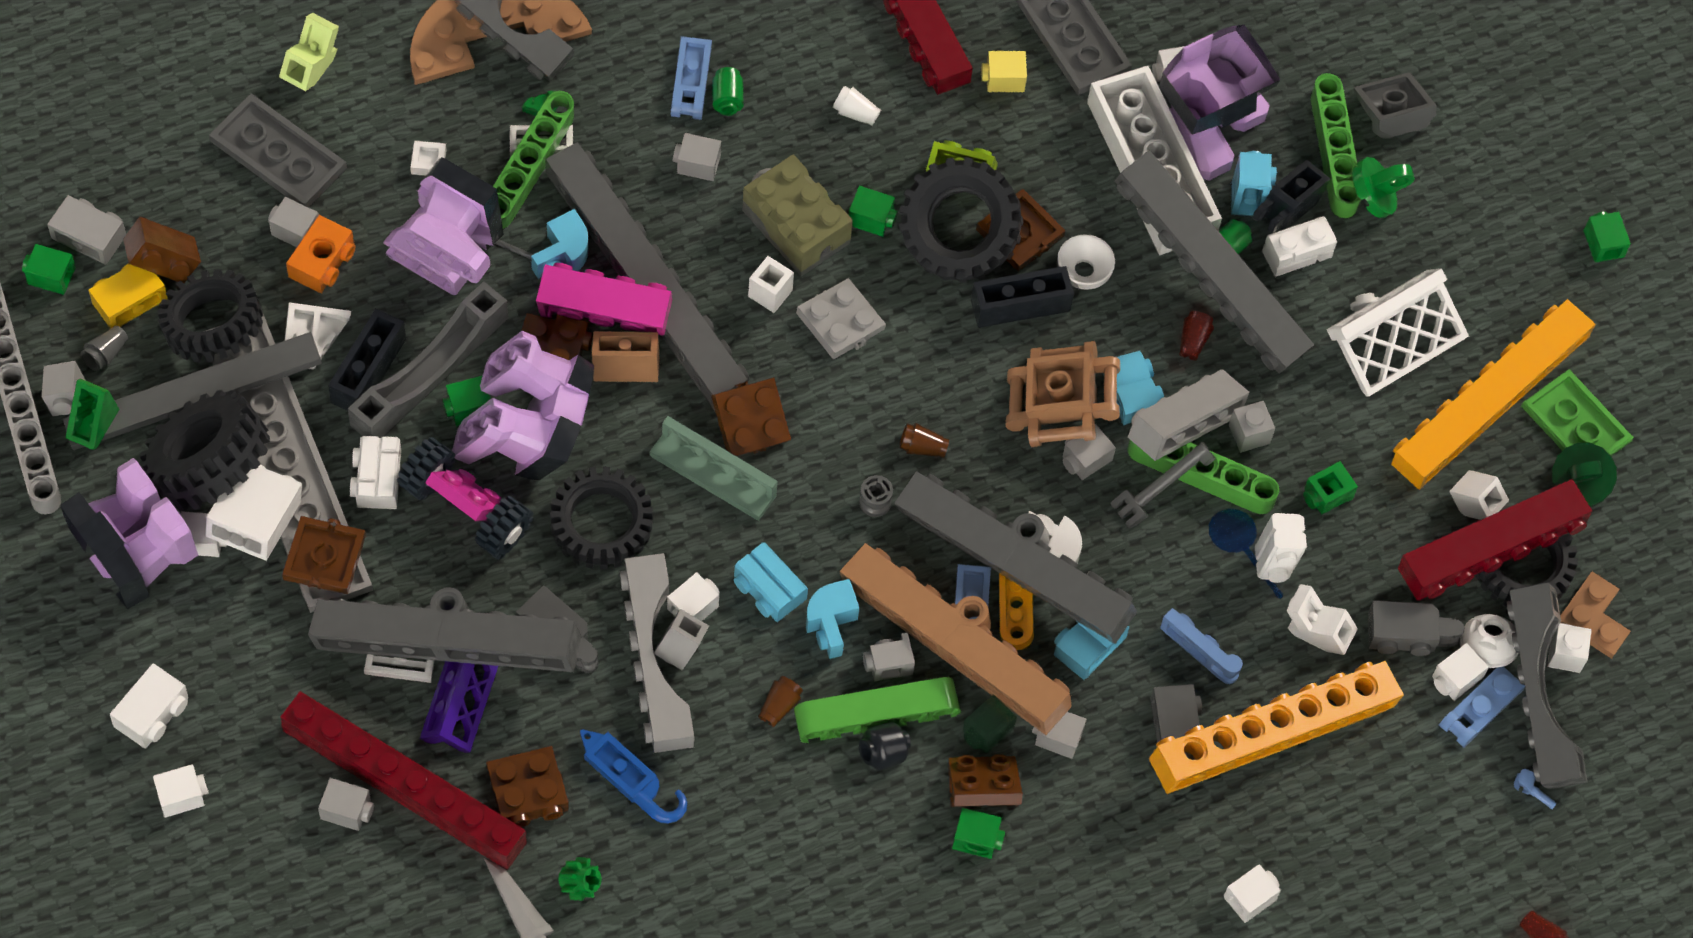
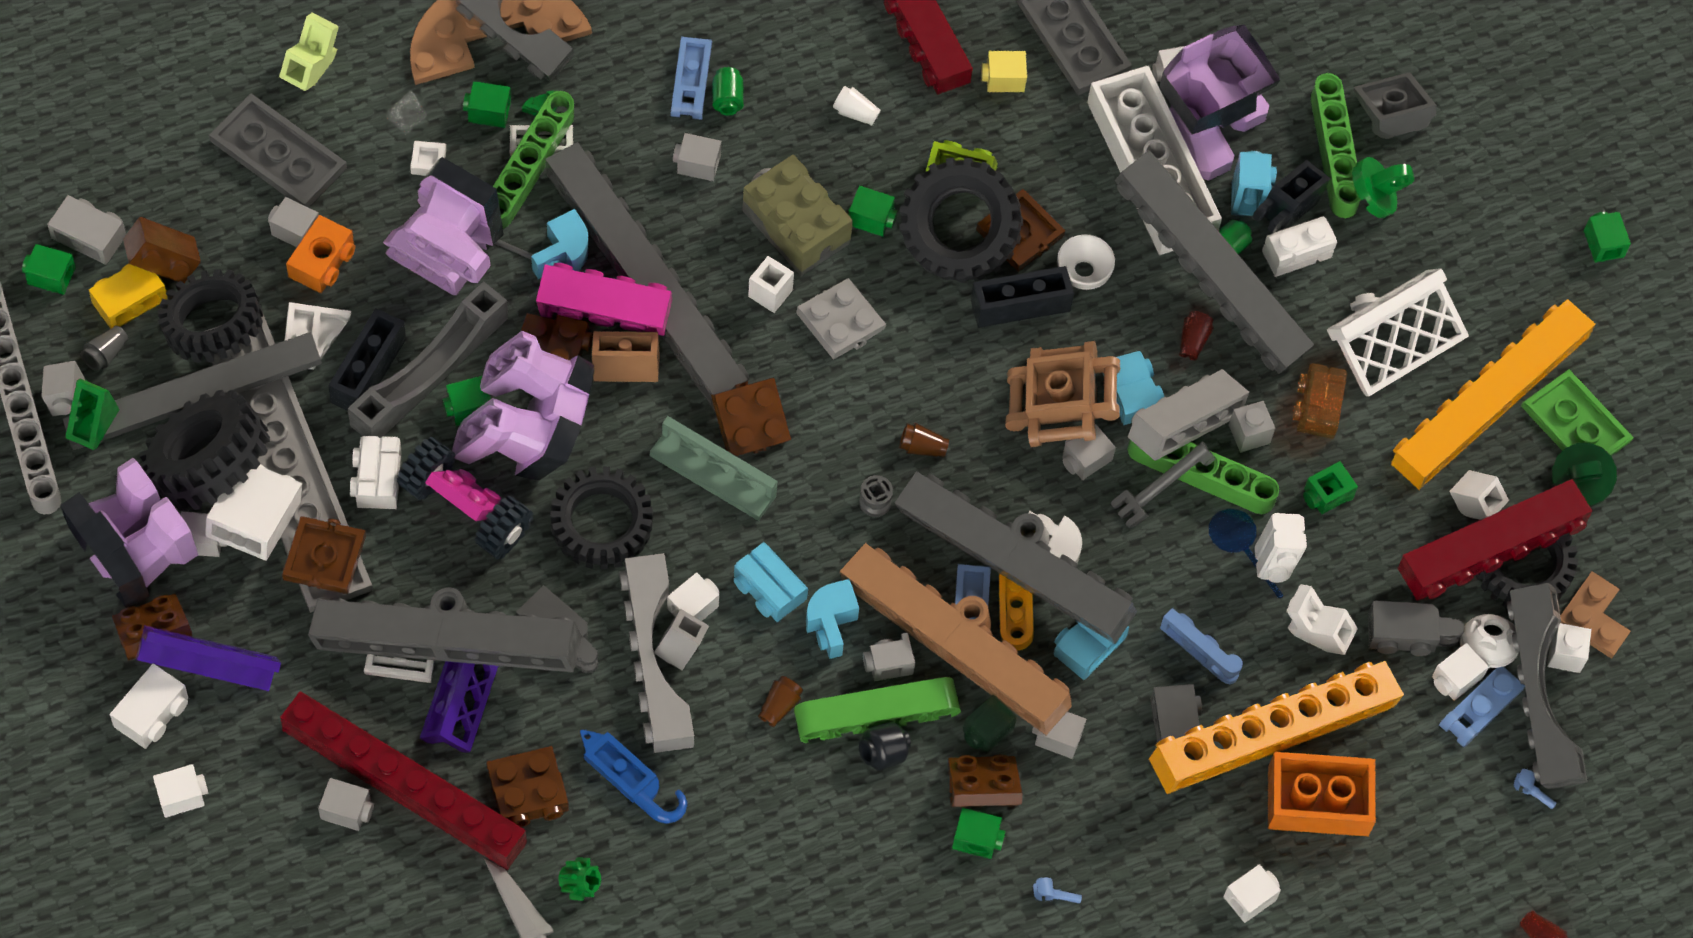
none -> reddish brown plate [112,593,193,661]
none -> dark purple fence [136,626,281,691]
none -> clear slope [386,91,428,134]
none -> green brick [463,81,511,128]
none -> medium blue hand [1033,877,1082,903]
none -> orange brick [1268,752,1376,837]
none -> clear orange brick [1292,363,1347,439]

